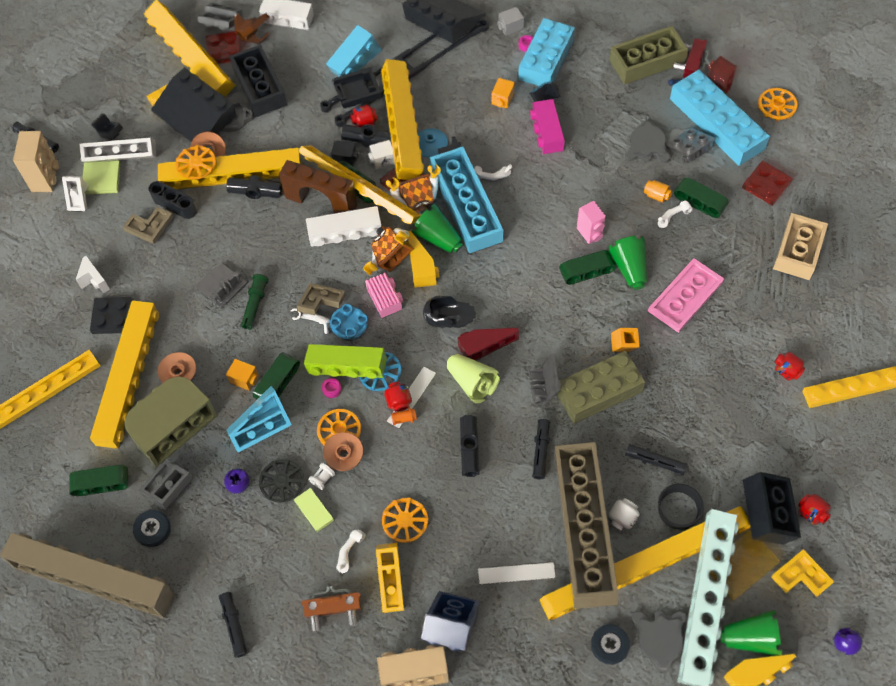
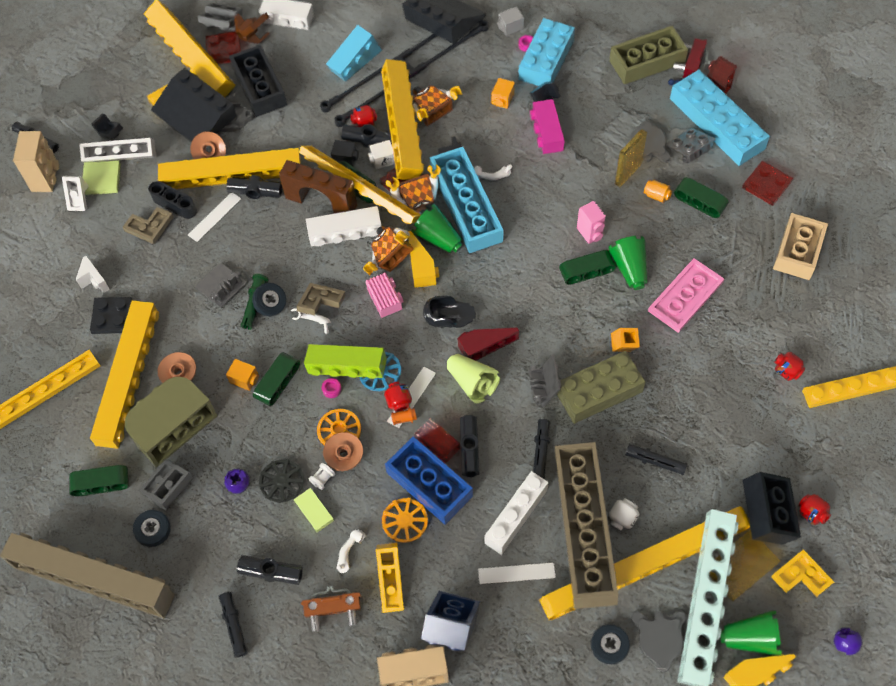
light orange wheel [176,145,216,180] -> none
medium azure wedge [226,386,292,452] -> none
dark azure dish [330,304,368,340] -> none
black container [332,67,382,109] -> none
dark azure dish [417,128,448,158] -> none
white piece [658,201,692,228] -> none
black tyre [658,483,704,529] -> none
light orange wheel [758,88,798,121] -> none
none -> white sticker [188,193,241,242]
none -> black piece [237,555,303,585]
none -> black bush [252,283,287,317]
none -> blue brick [385,436,473,525]
none -> torso [412,86,462,127]
none -> clear red brick [414,418,460,464]
none -> white brick [484,471,548,555]
none -> clear yellow tile [615,129,647,187]

